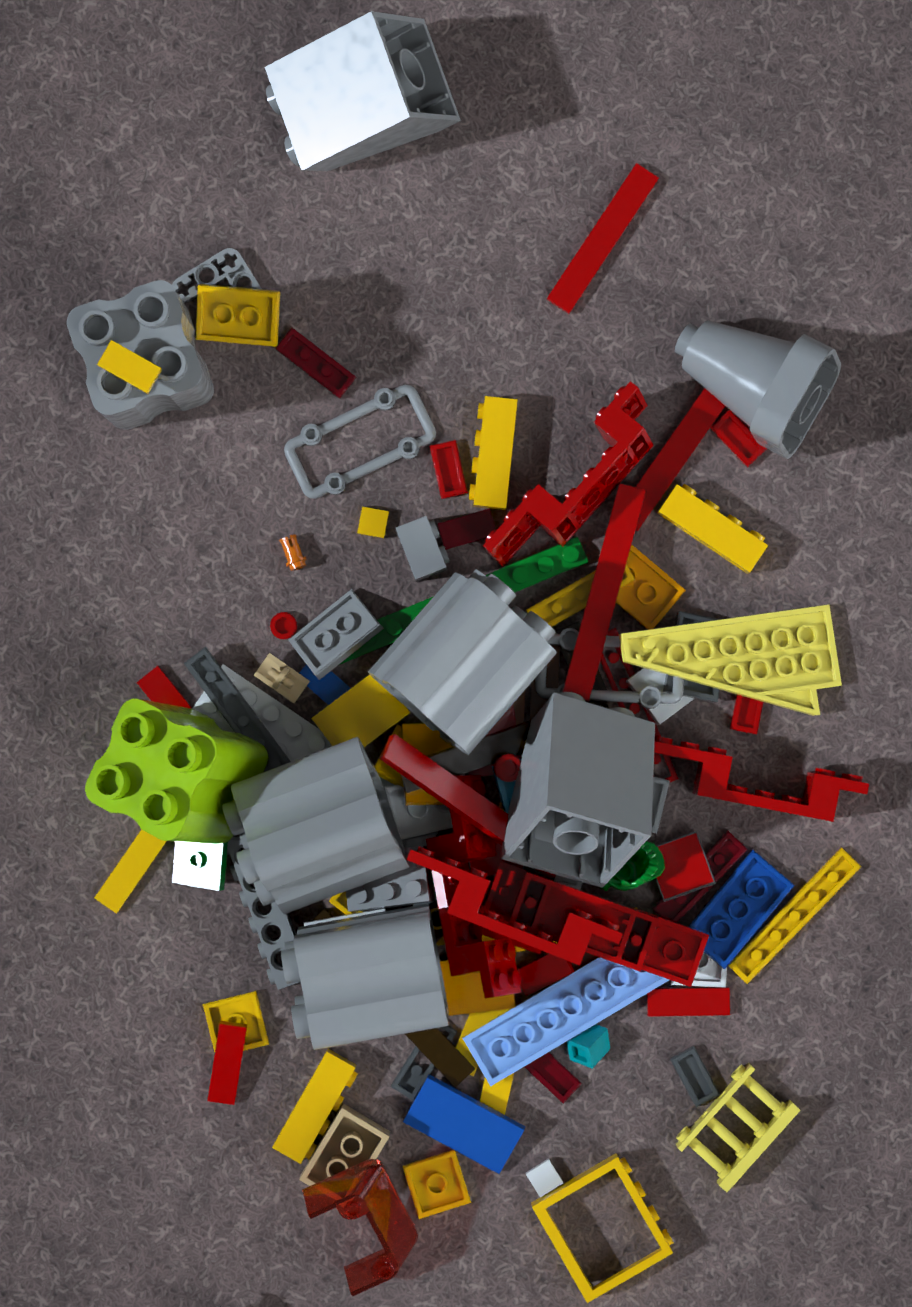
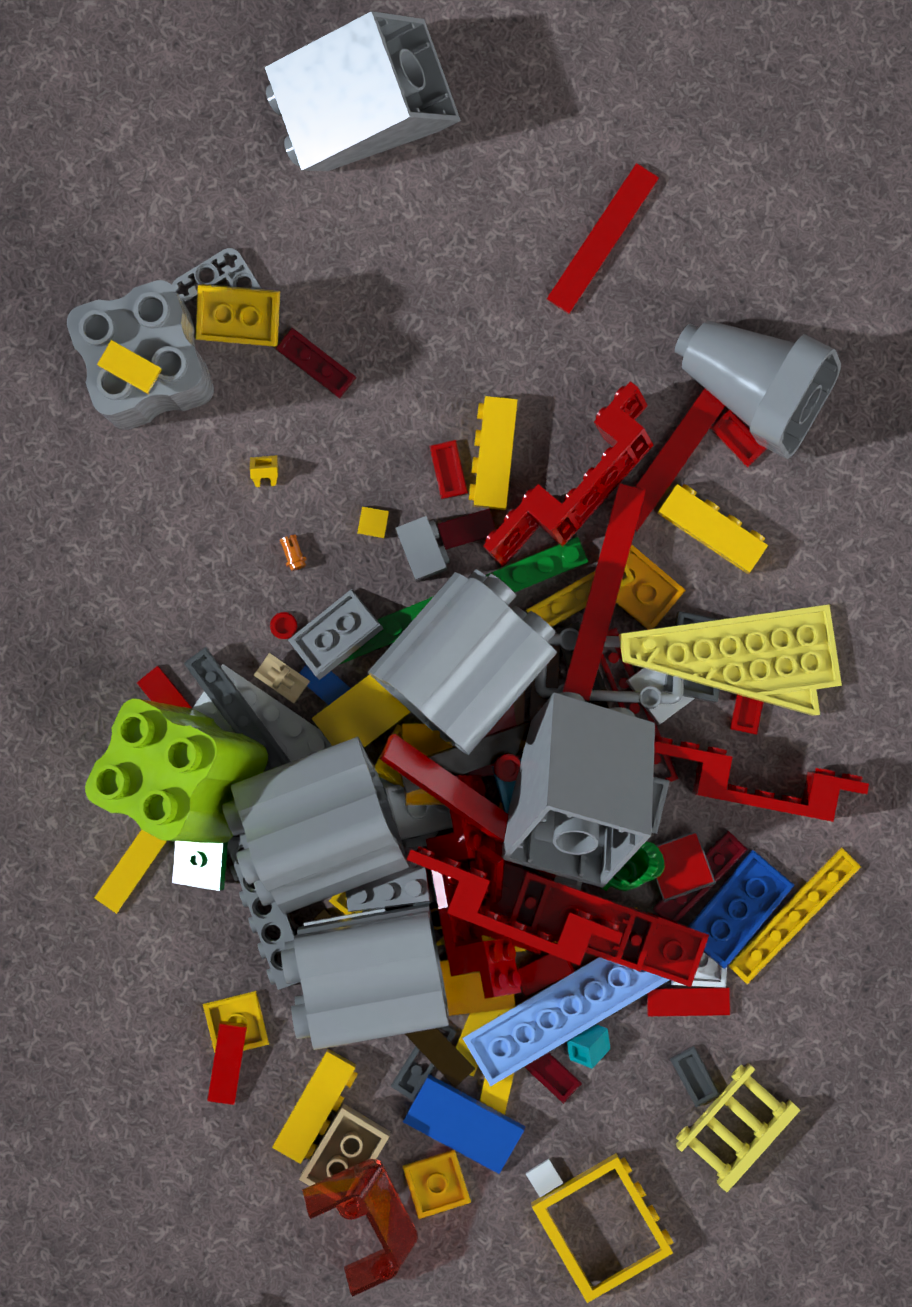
light grey bar [284,384,436,499] -> none
none -> yellow tile [250,455,278,487]
none -> red tile [476,845,504,904]

